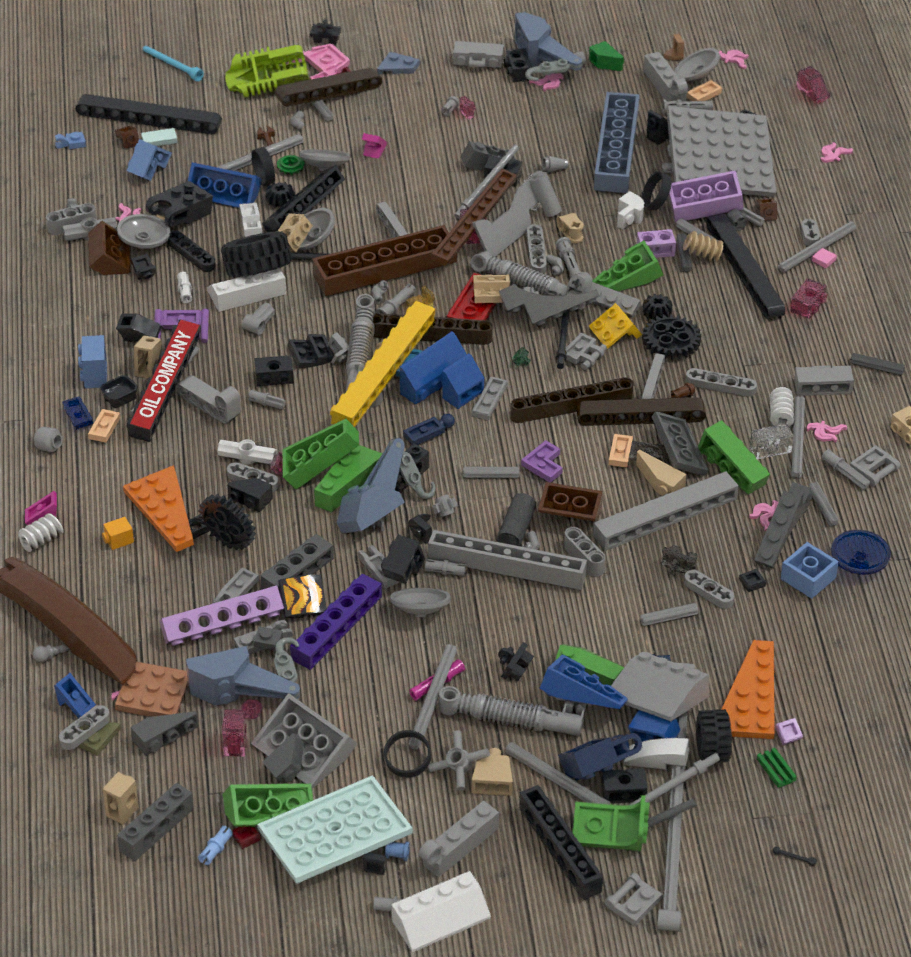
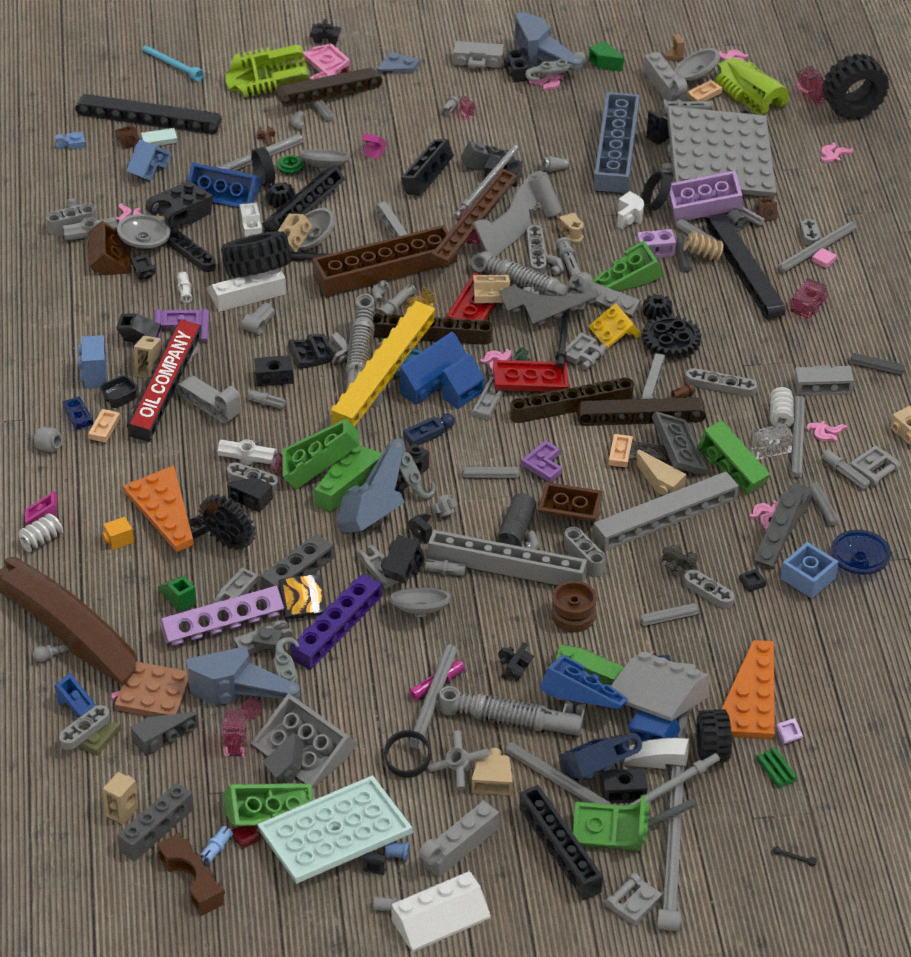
none -> reddish brown arch [157,833,225,916]
none -> green slope [158,576,197,612]
none -> black brick [401,139,454,196]
none -> bright pink piece [480,349,511,376]
none -> red plate [493,360,569,392]
none -> reddish brown wheel [552,581,597,632]
none -> lime connector [715,58,789,115]
none -> black tyre [822,54,889,119]

